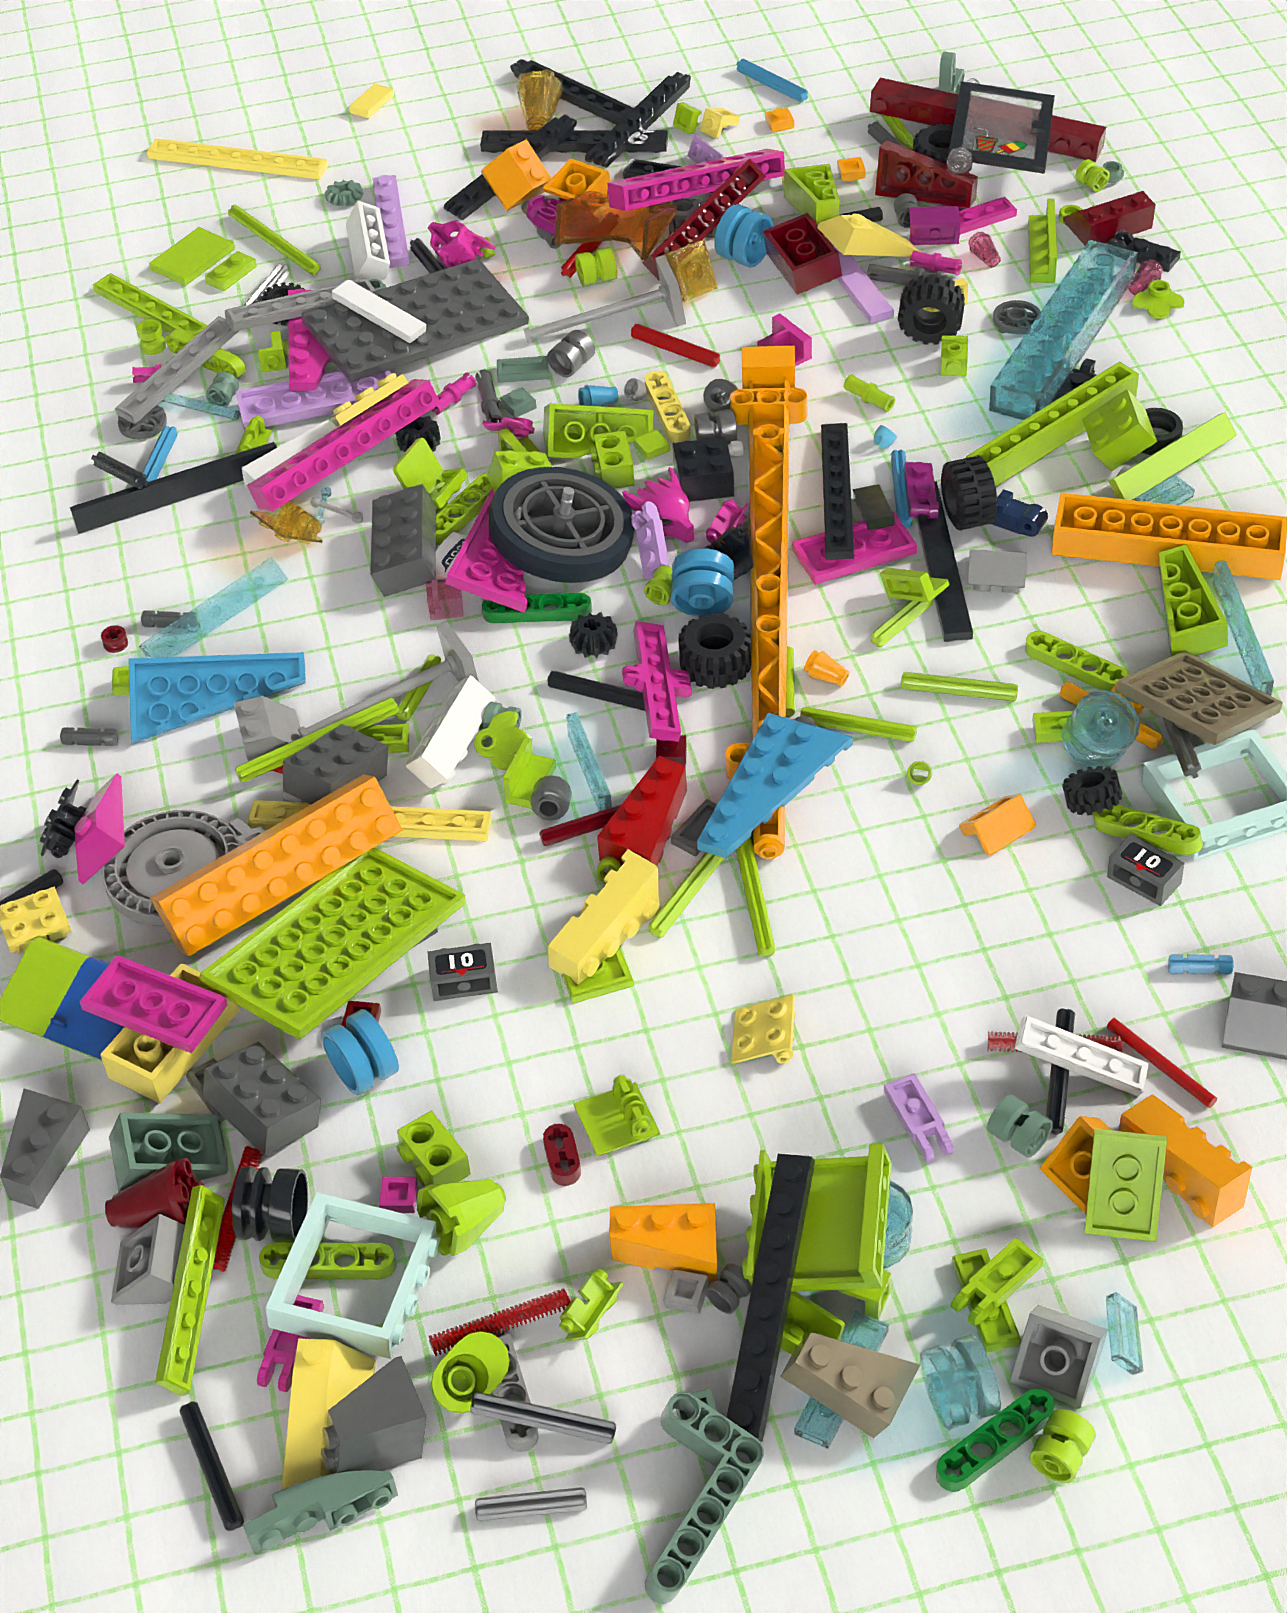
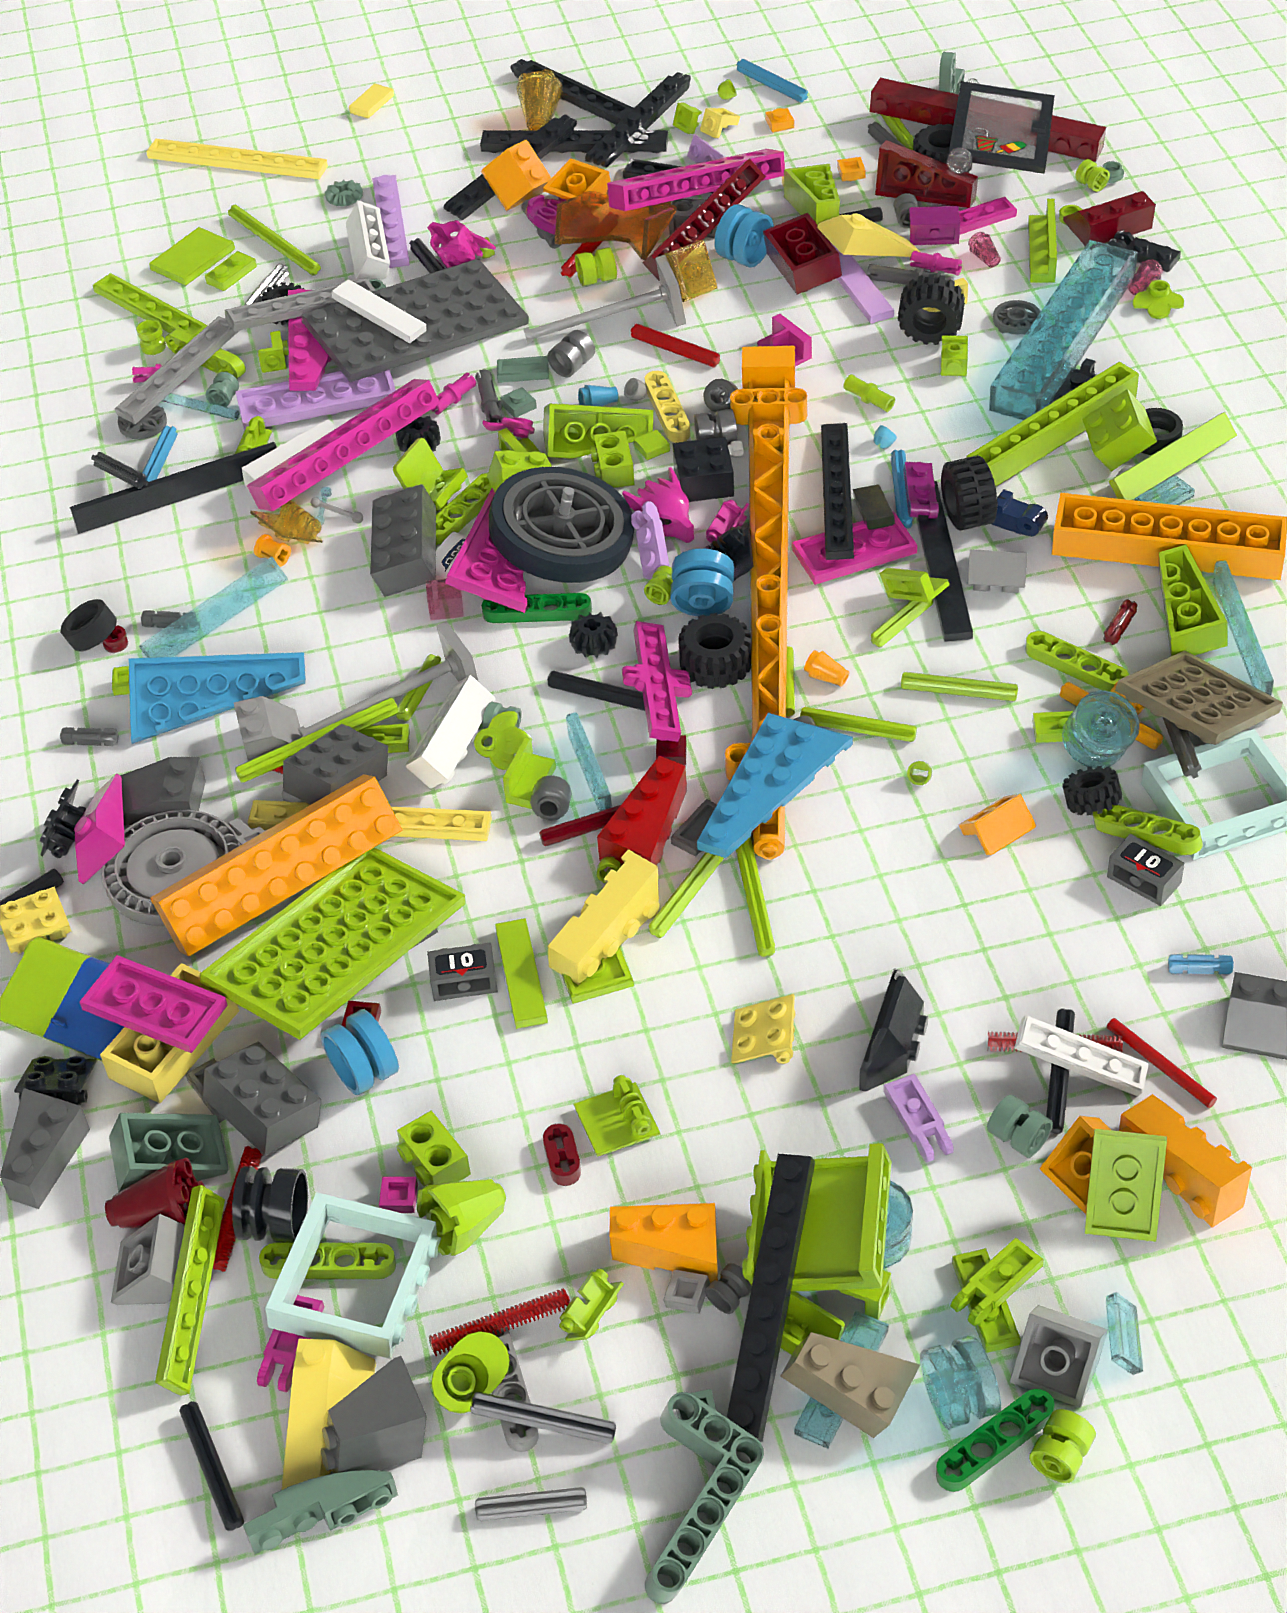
light yellow plate [330,373,408,426] -> none
none -> black hinge [14,1056,97,1106]
none -> black tyre [60,599,117,652]
none -> dark grey slope [120,757,206,825]
none -> light orange bush [254,534,291,567]
none -> lime tile [495,918,548,1029]
none -> lime hinge [717,79,737,100]
none -> black wedge [859,968,928,1092]
none -> dark red axle [1103,599,1138,645]

